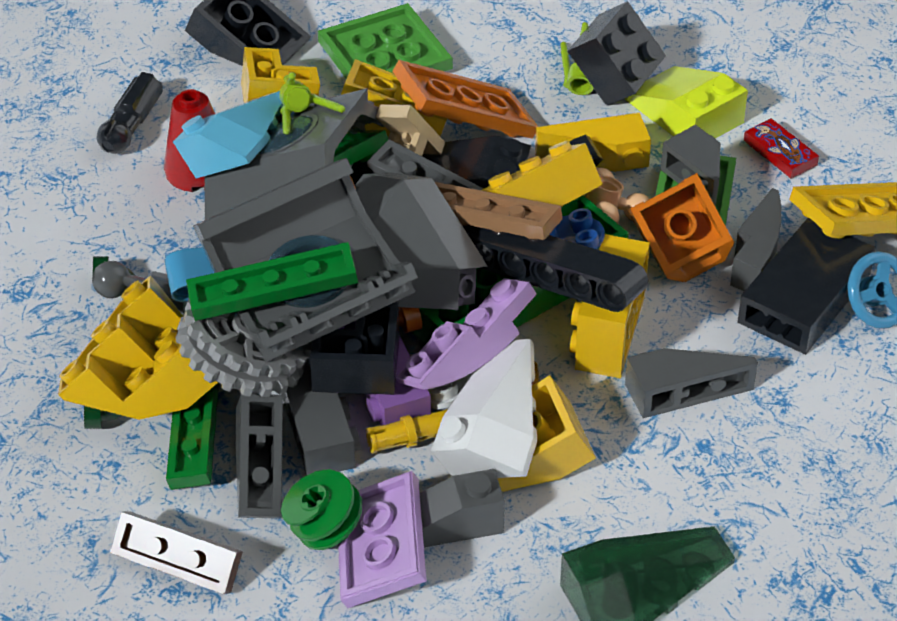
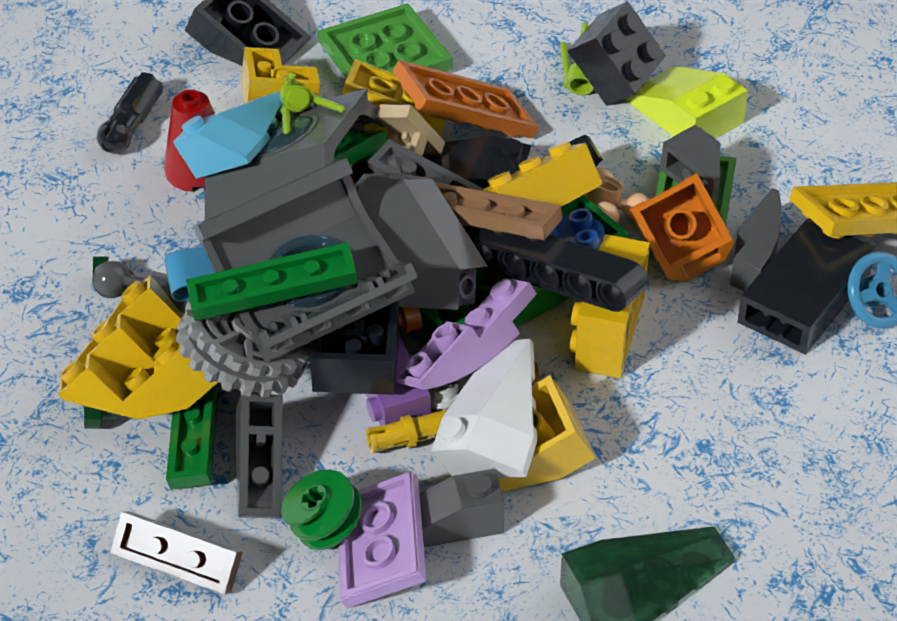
dark grey brick [281,358,361,475] -> none
yellow slope [535,112,651,172] -> none
dark grey slope [625,348,758,418] -> none
red tile [744,118,819,179] -> none

